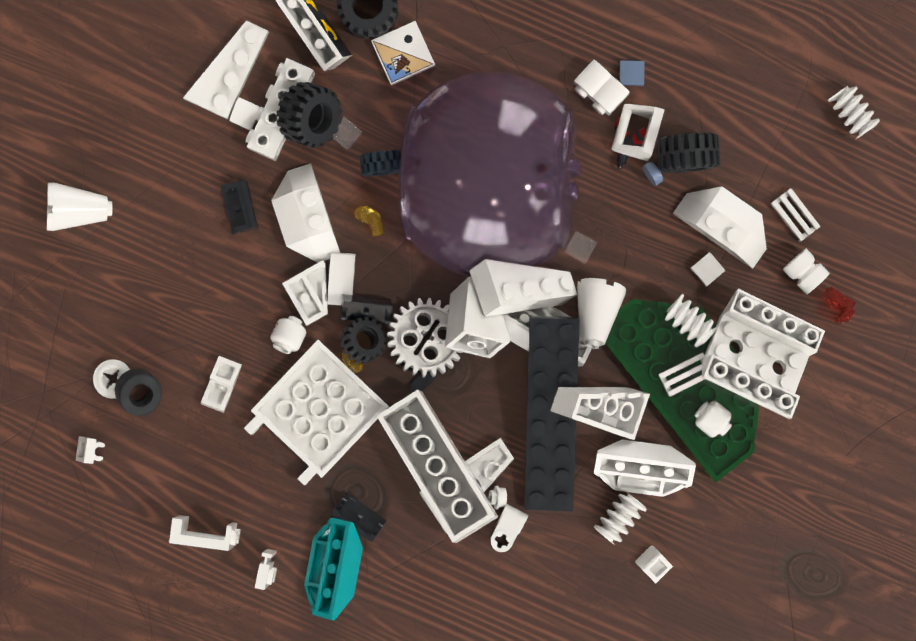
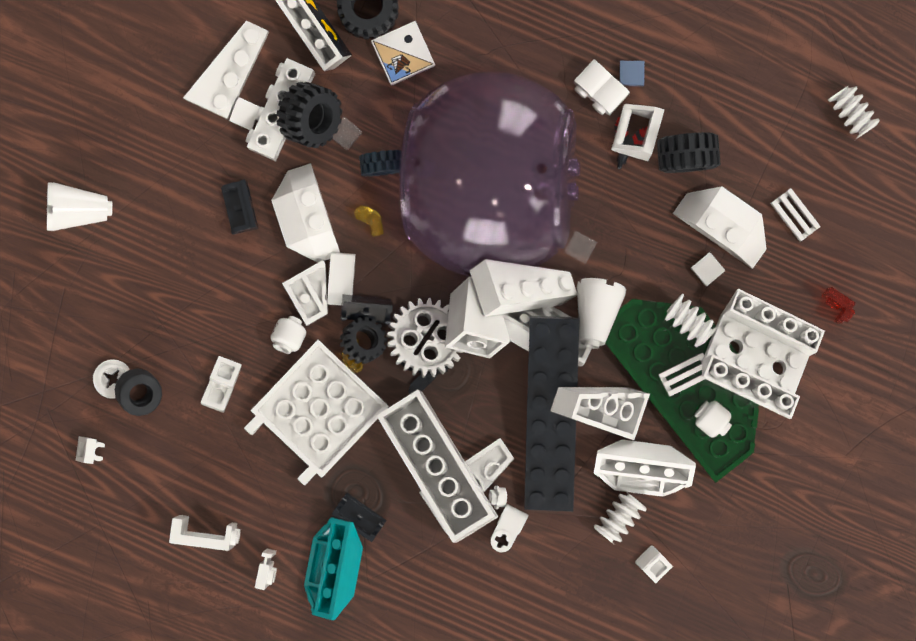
sand blue tile [642,161,663,186] -> none
white wheel [783,248,830,295] -> none

